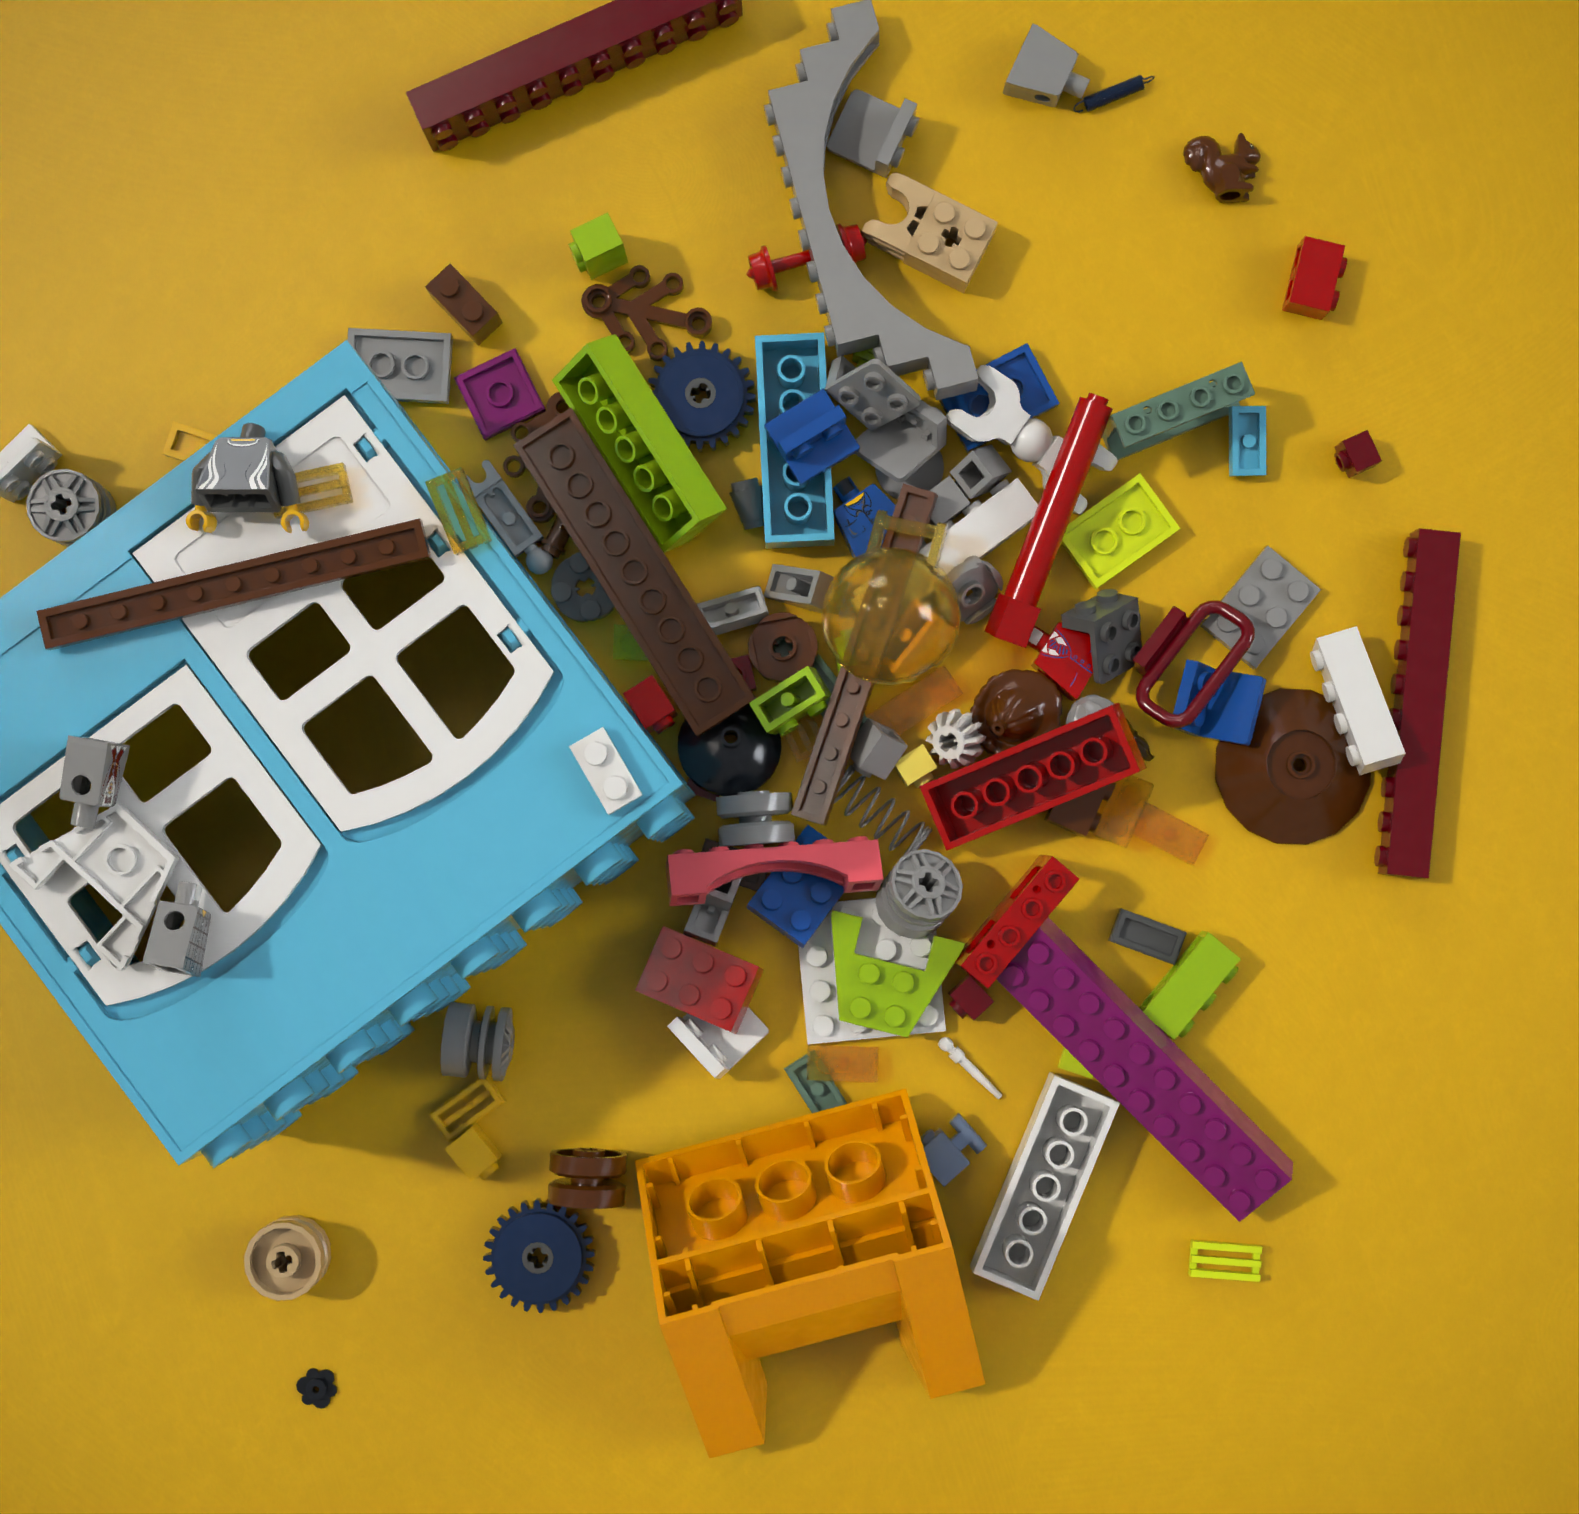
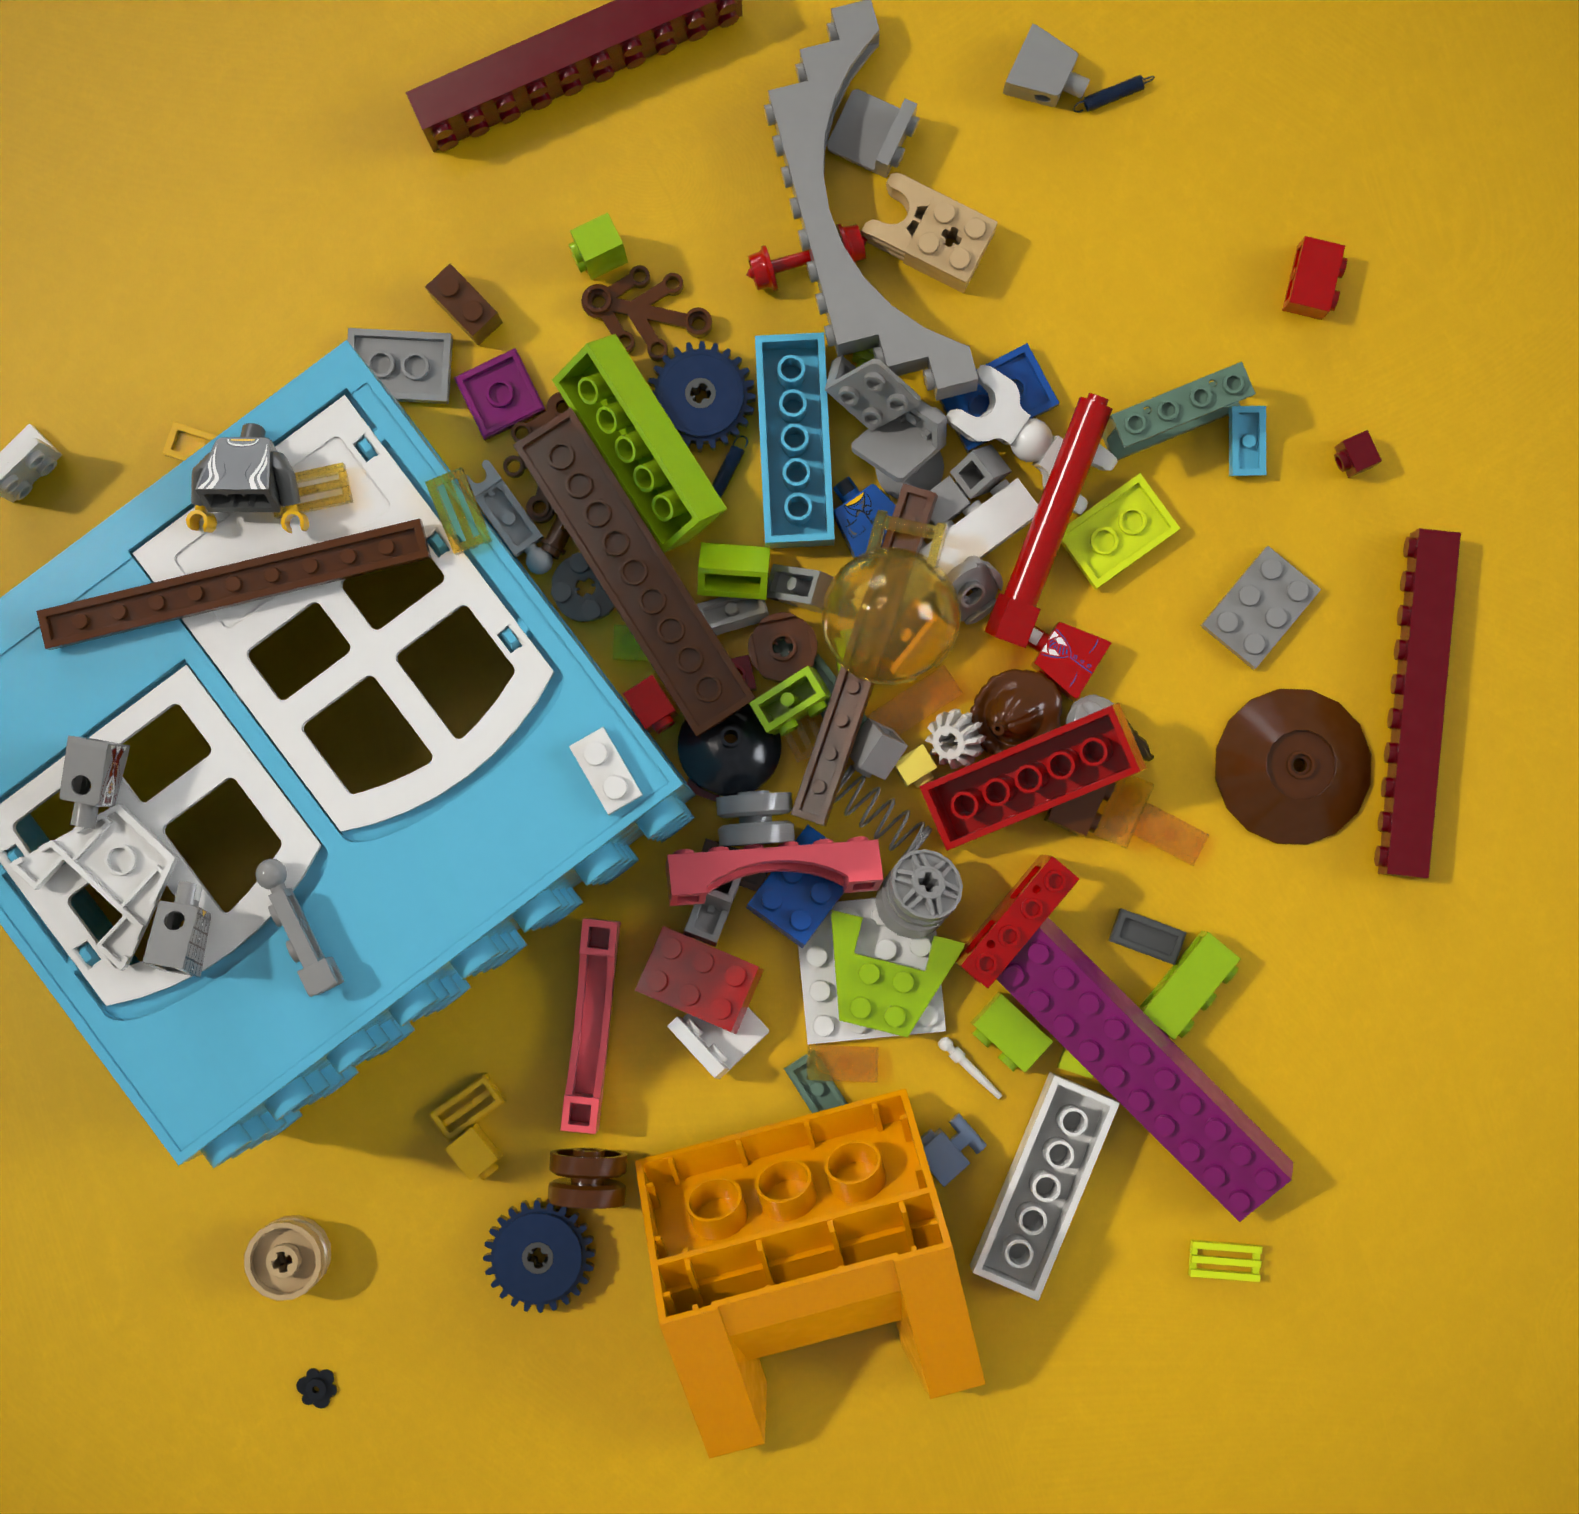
light grey wheel [26,469,117,547] -> none
light grey wheel [440,1002,515,1081] -> none
dark grey cone [729,478,764,530] -> none
blue bracket [764,388,860,486] -> none
dark red plate [948,974,994,1020] -> none
dark grey bracket [1061,589,1143,684] -> none
dark red bar [1133,600,1255,728] -> none
blue bracket [1173,660,1266,746] -> none
reddish brown animal [1183,133,1261,203] -> none
white brick [1310,626,1406,775] -> none
none -> light grey plate [255,858,344,997]
none -> coral arch [560,918,621,1134]
none -> lime piece [697,542,770,600]
none -> dark blue piece [712,435,748,498]
none -> lime piece [970,992,1053,1072]

